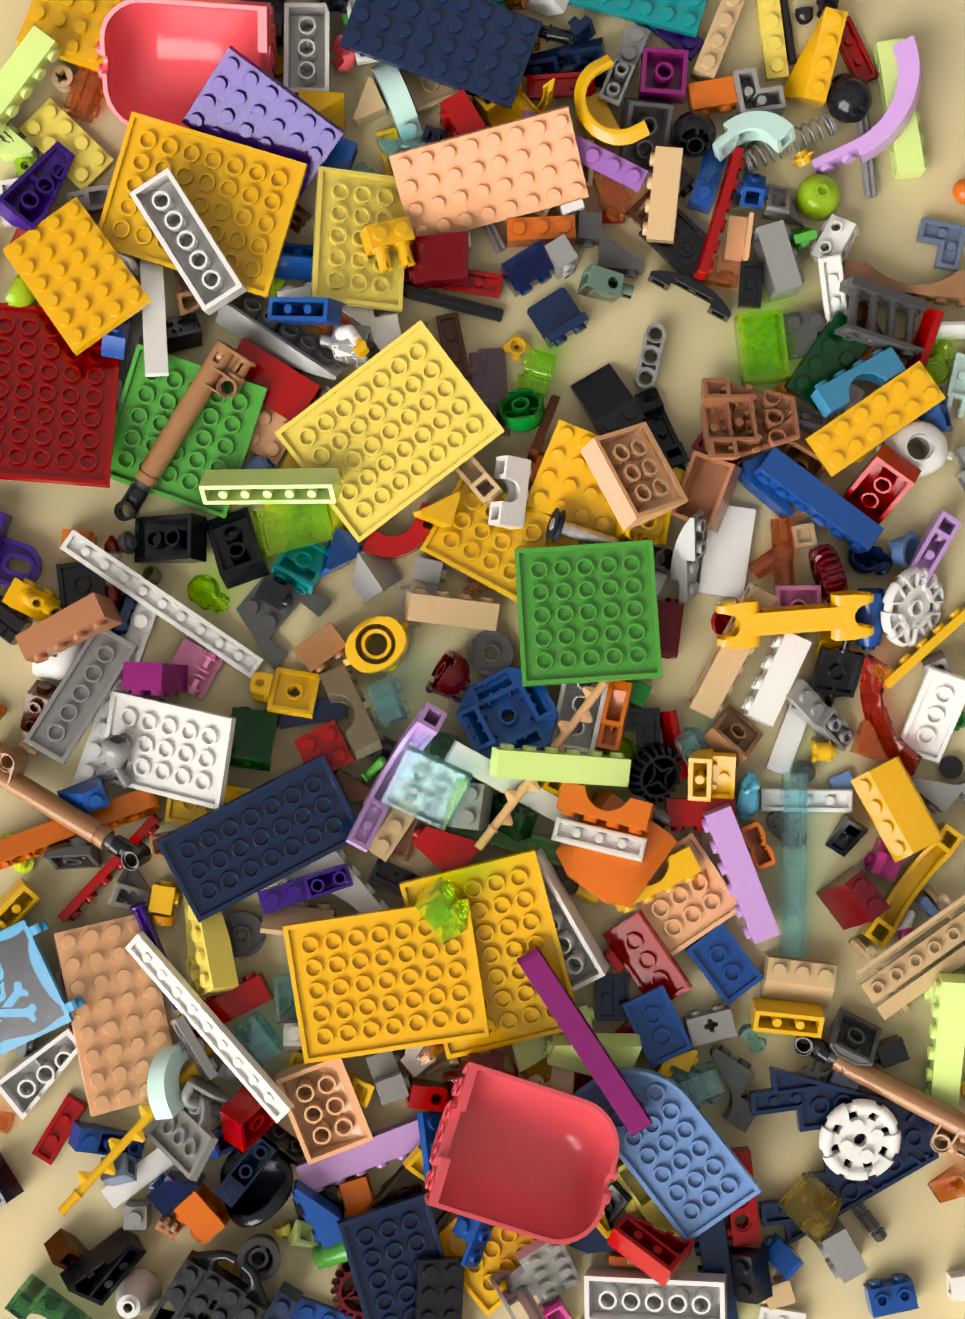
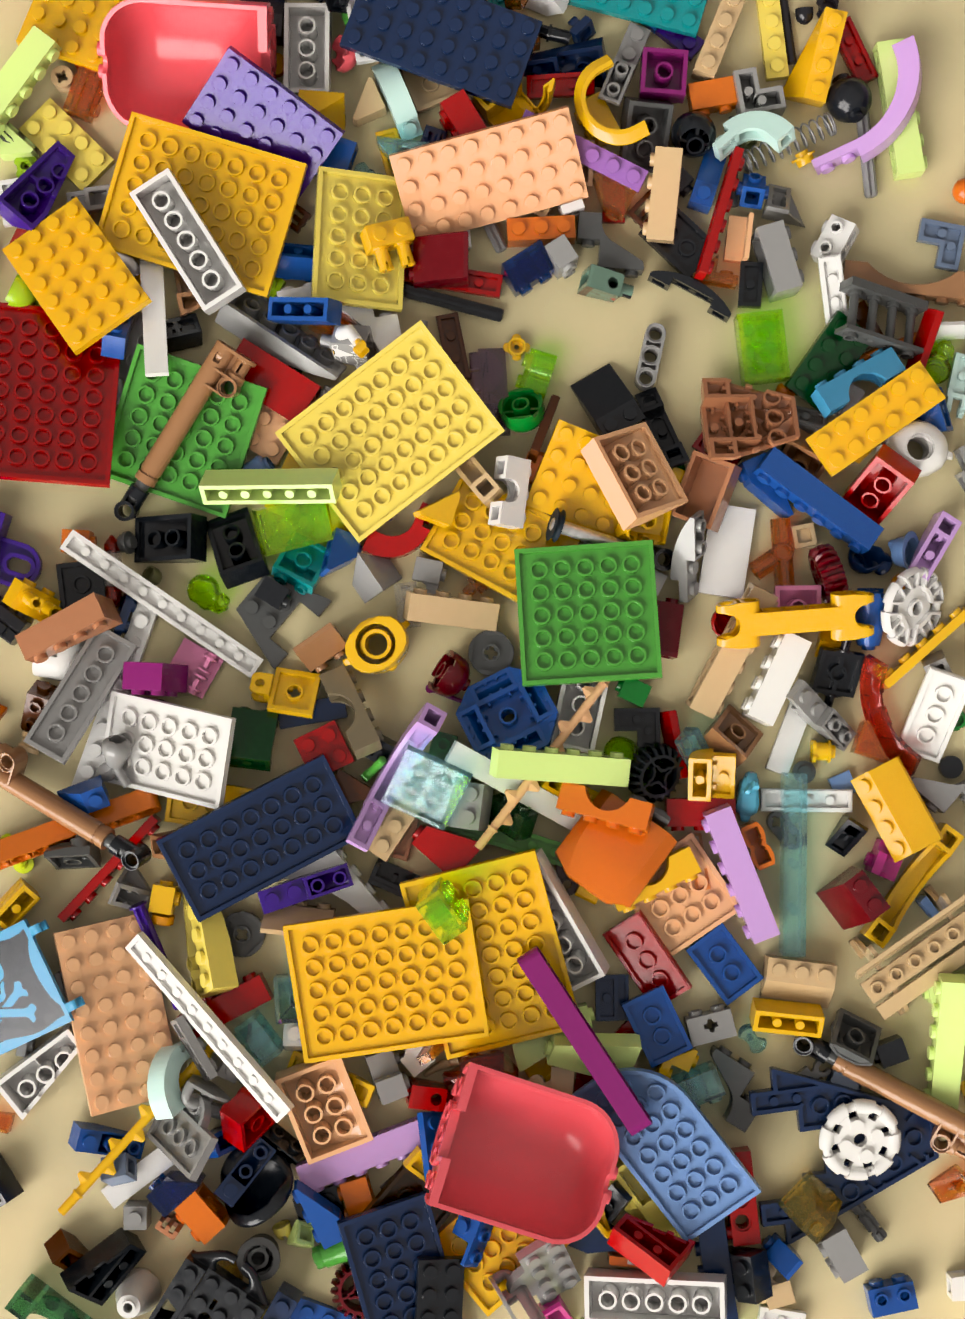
red tile [32,1093,88,1165] -> none
clear light blue slope [365,676,411,729] -> none
dark blue bracket [527,288,589,348] -> none
white tile [551,817,647,862] -> none
orange slope [596,681,633,753] -> none
red tile [603,946,625,973] -> none
dark grey slope [778,310,827,362] -> none
bright green plate [789,227,818,252] -> none
lime cylinder [795,174,841,221] -> none
white arm [897,910,917,944] -> none

